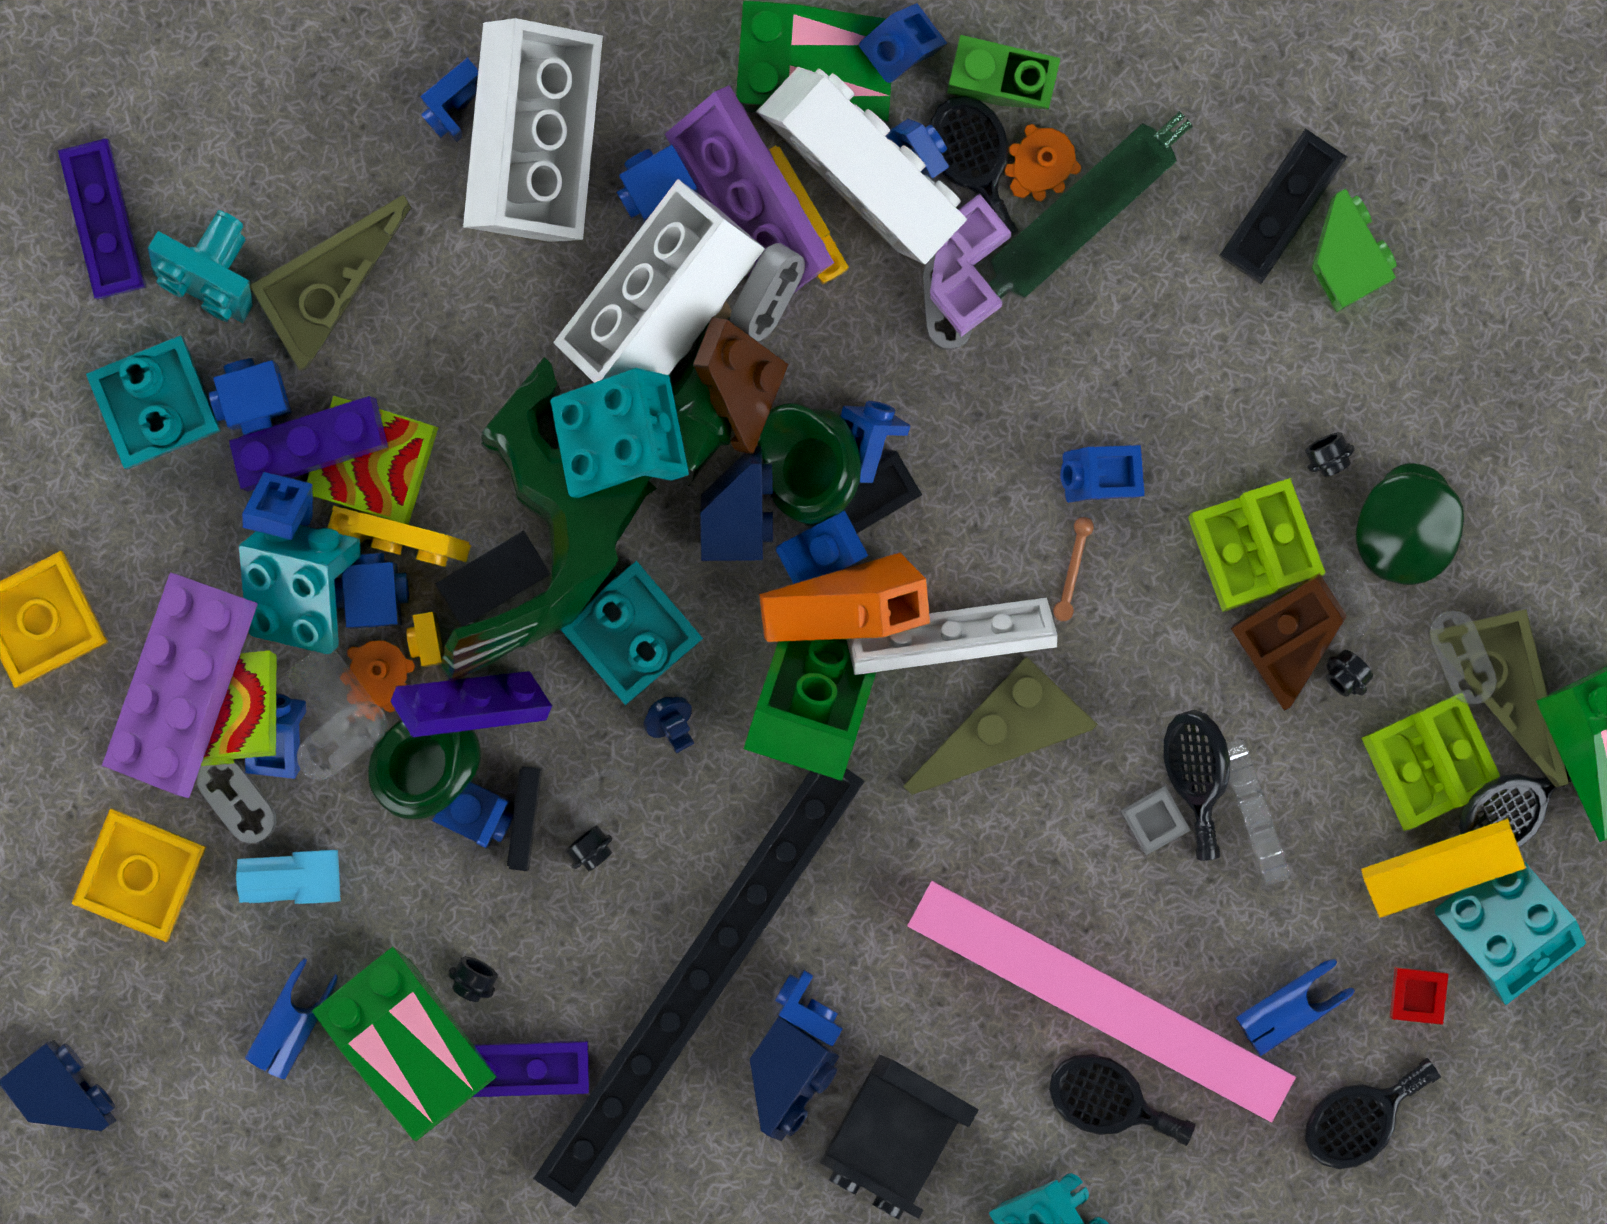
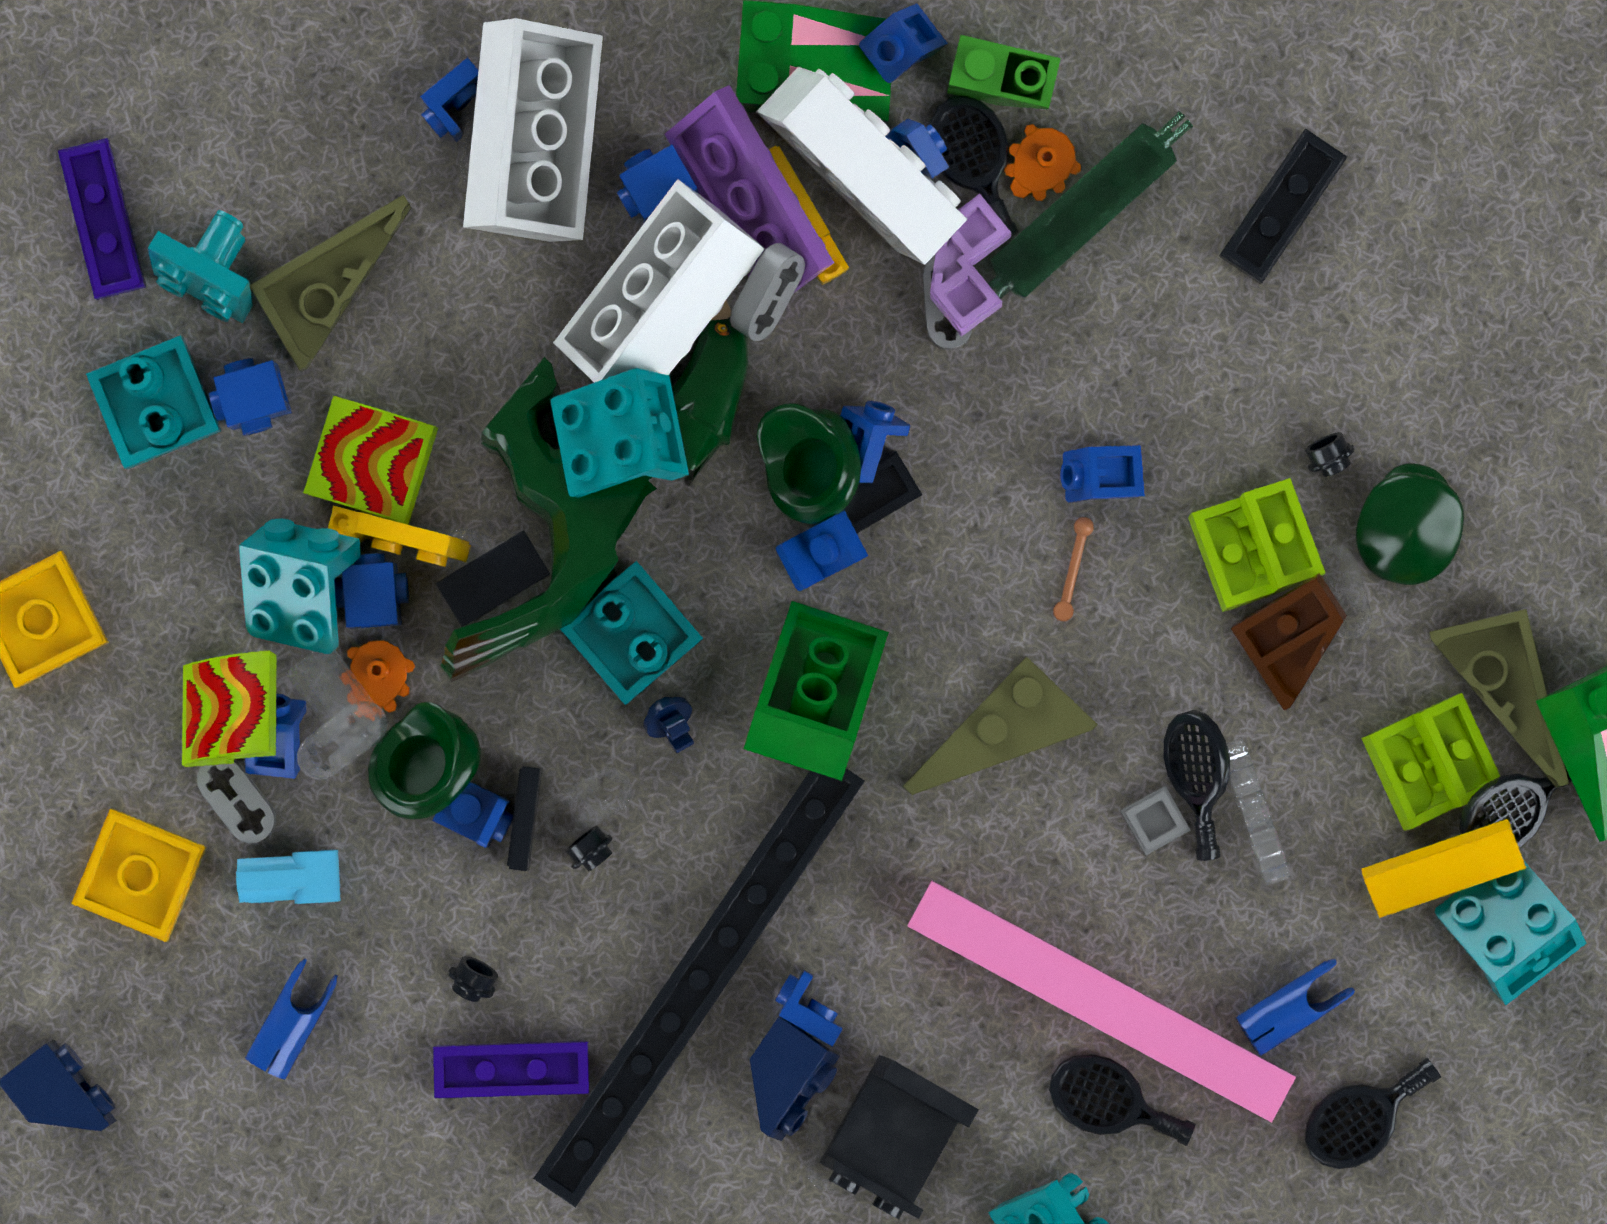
medium lavender plate [102,572,258,798] -> none
dark purple plate [229,396,389,492] -> none
blue bracket [242,472,313,540] -> none
green slope [312,946,497,1142] -> none
dark purple plate [390,671,552,737] -> none
yellow plate [406,612,444,667] -> none
reddish brown wing [693,317,789,454] -> none
dark blue slope [700,446,773,561] -> none
orange slope [759,552,930,642] -> none
white tile [846,598,1058,675] -> none
bright green slope [1312,188,1397,313] -> none
black plate [1326,650,1373,697] -> none
red plate [1389,967,1449,1025] -> none
clear beam [1429,610,1497,705] -> none

